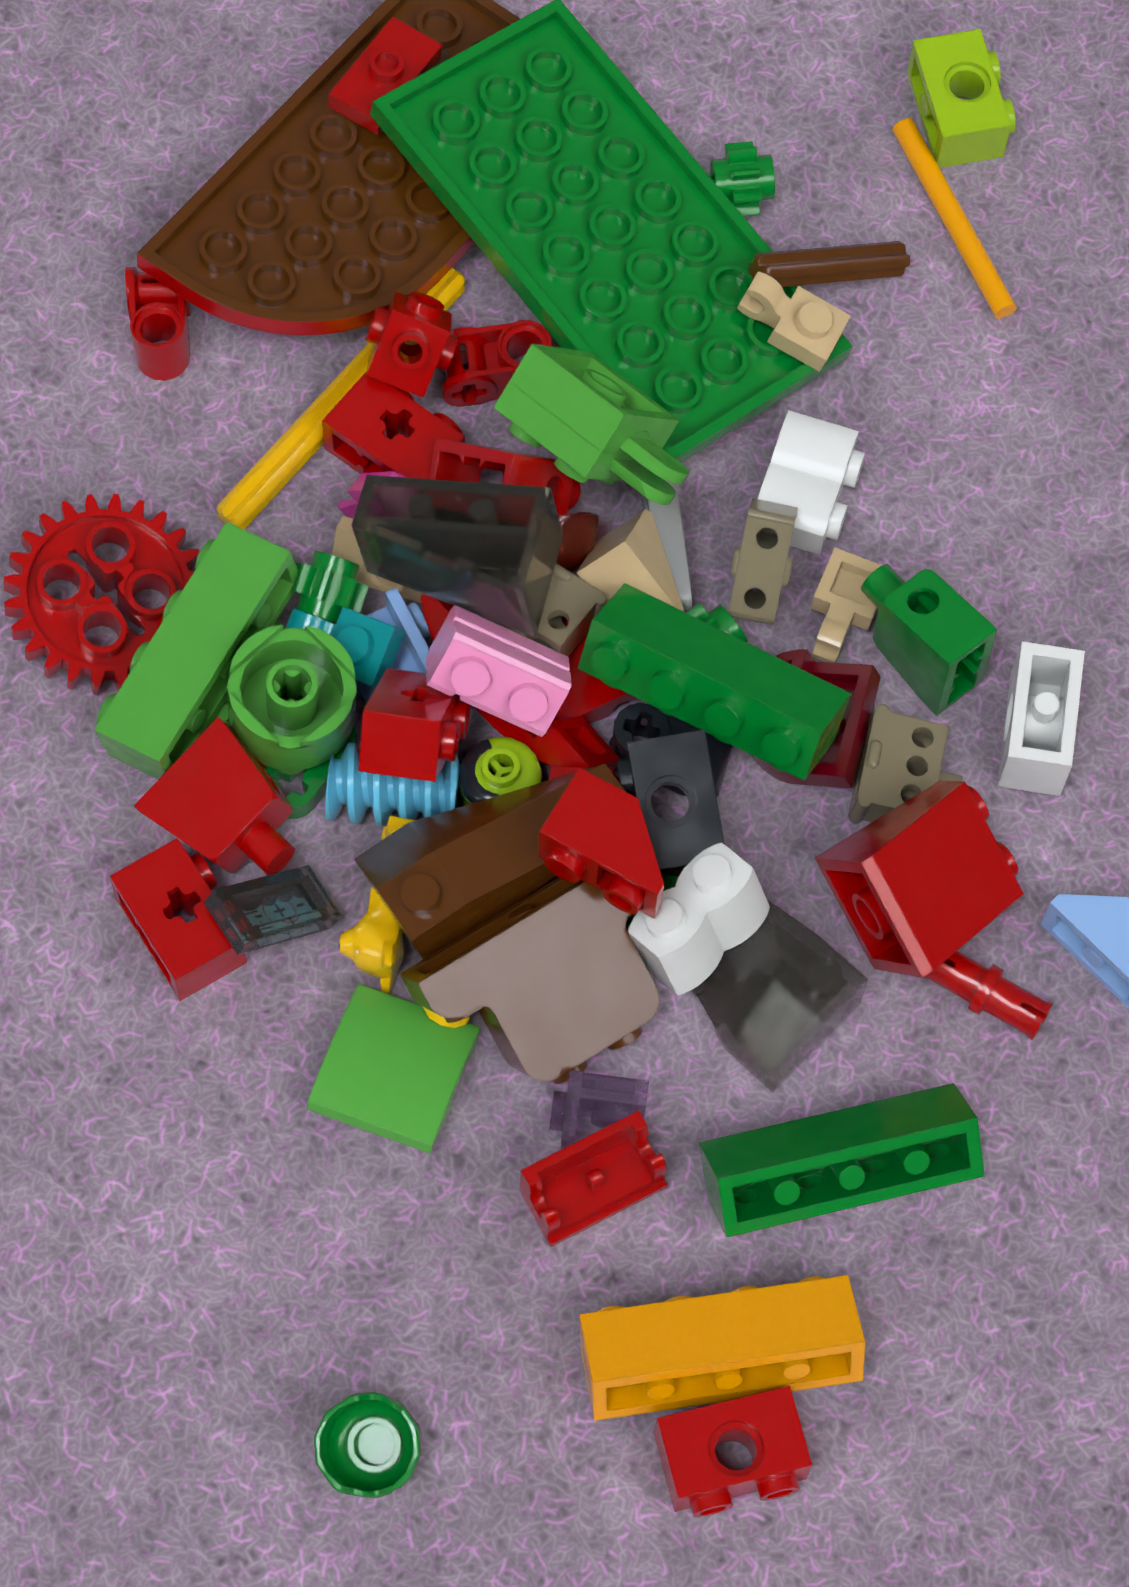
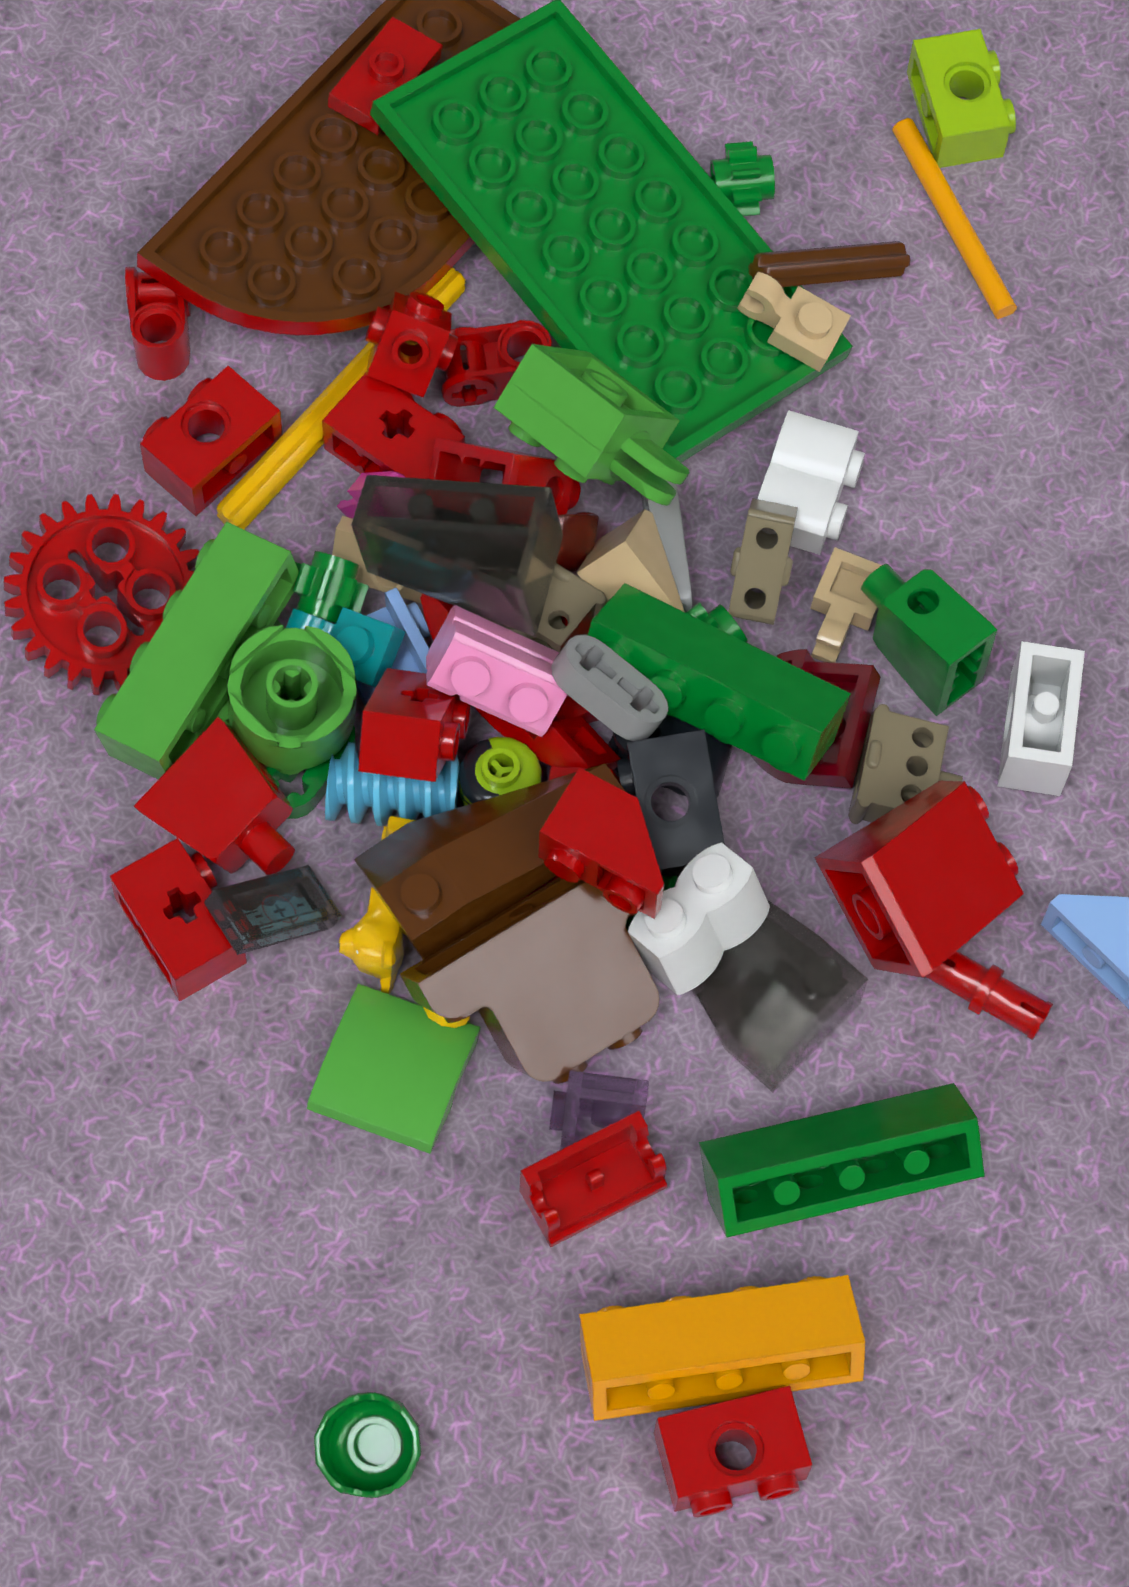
none -> red brick [140,366,283,516]
none -> light grey beam [551,635,668,741]

